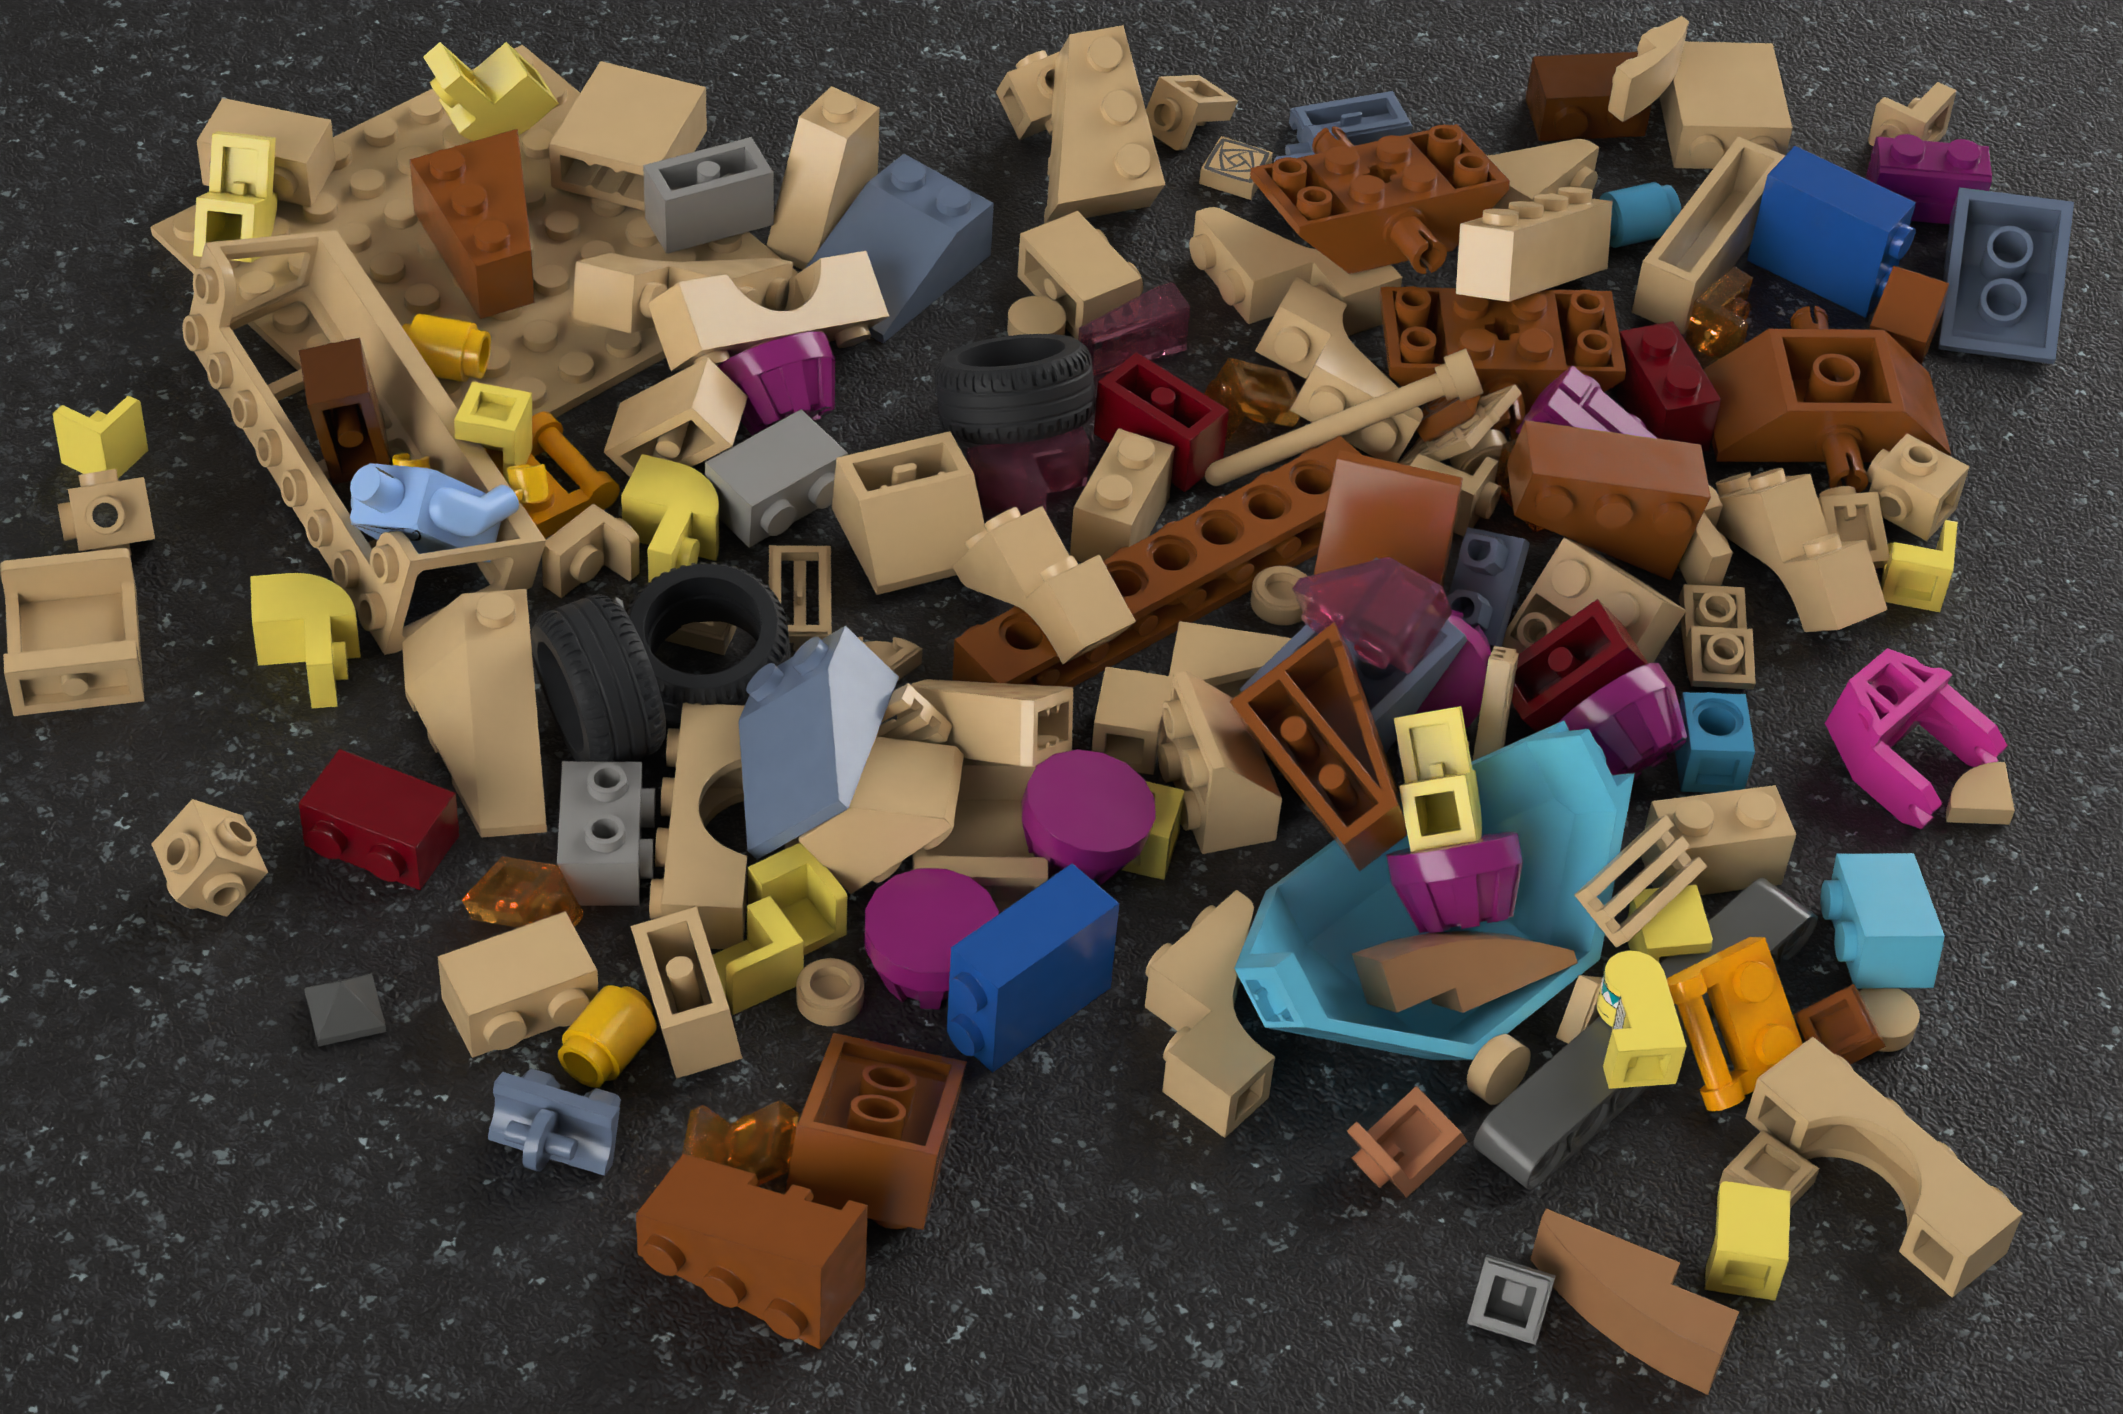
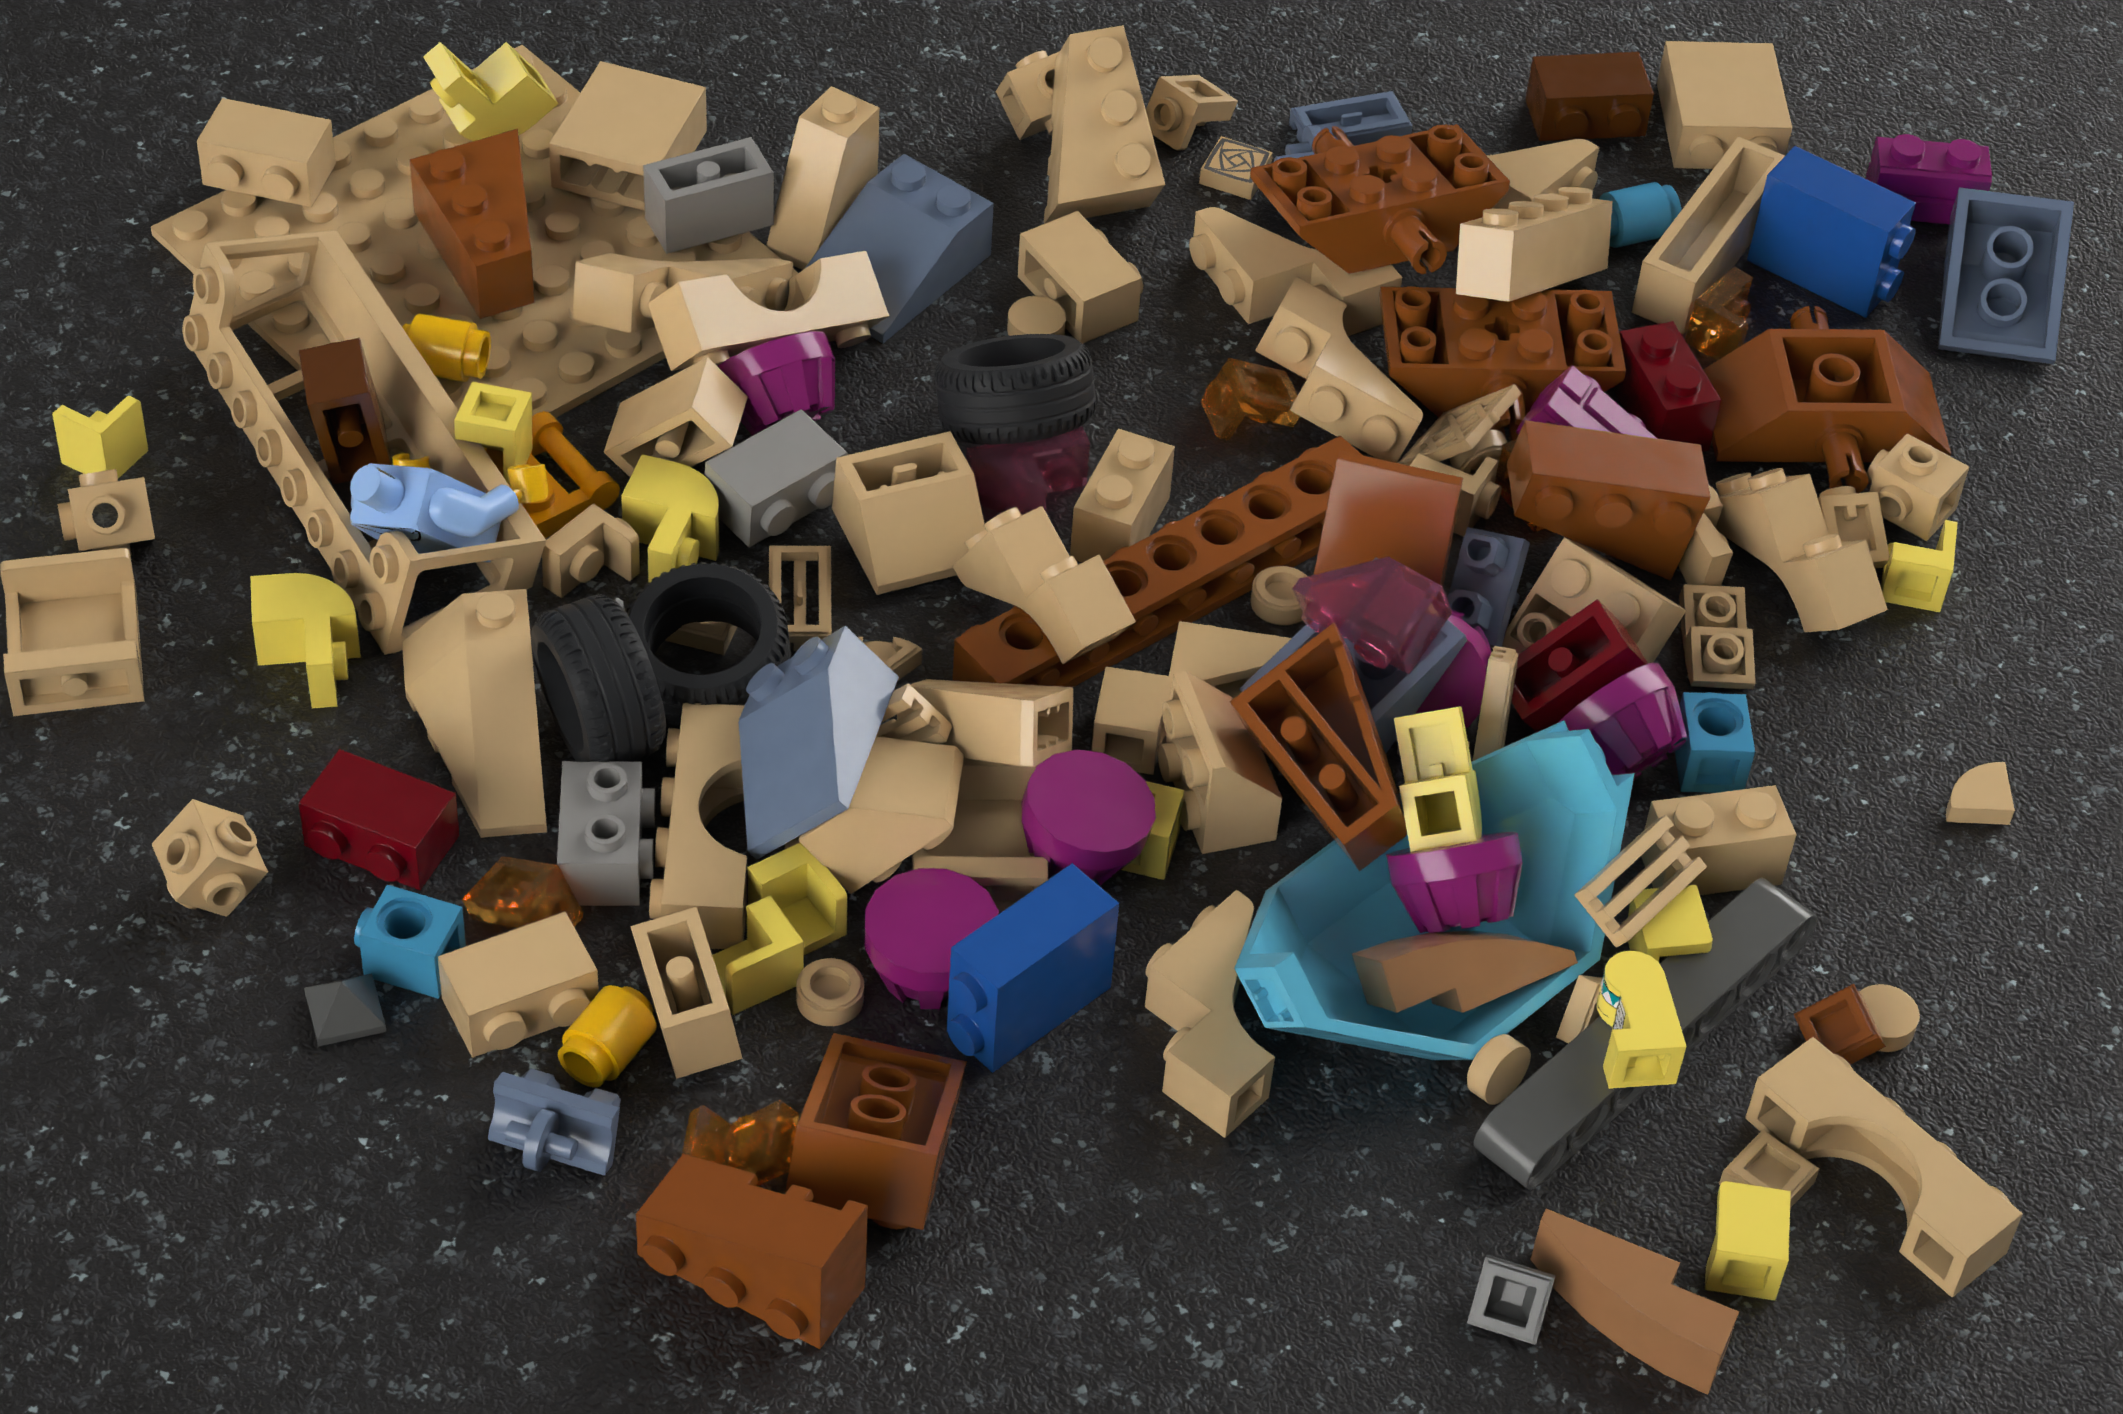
light yellow brick [193,131,278,263] -> none
clear pink slope [1078,282,1190,376] -> none
dark red brick [1094,352,1229,492] -> none
tan piece [1205,348,1483,486] -> none
nougat bracket [1347,1086,1467,1198] -> none
dark orange tile [1416,394,1482,442] -> none
tan slope [1608,16,1689,122] -> none
light orange plate [1667,937,1803,1111] -> none
medium azure brick [1820,853,1945,989] -> none
dark pink piece [1825,648,2008,829] -> none
tan bracket [1868,82,1957,146] -> none
dark orange brick [1870,266,1949,365] -> none
none -> dark azure brick [354,884,466,999]

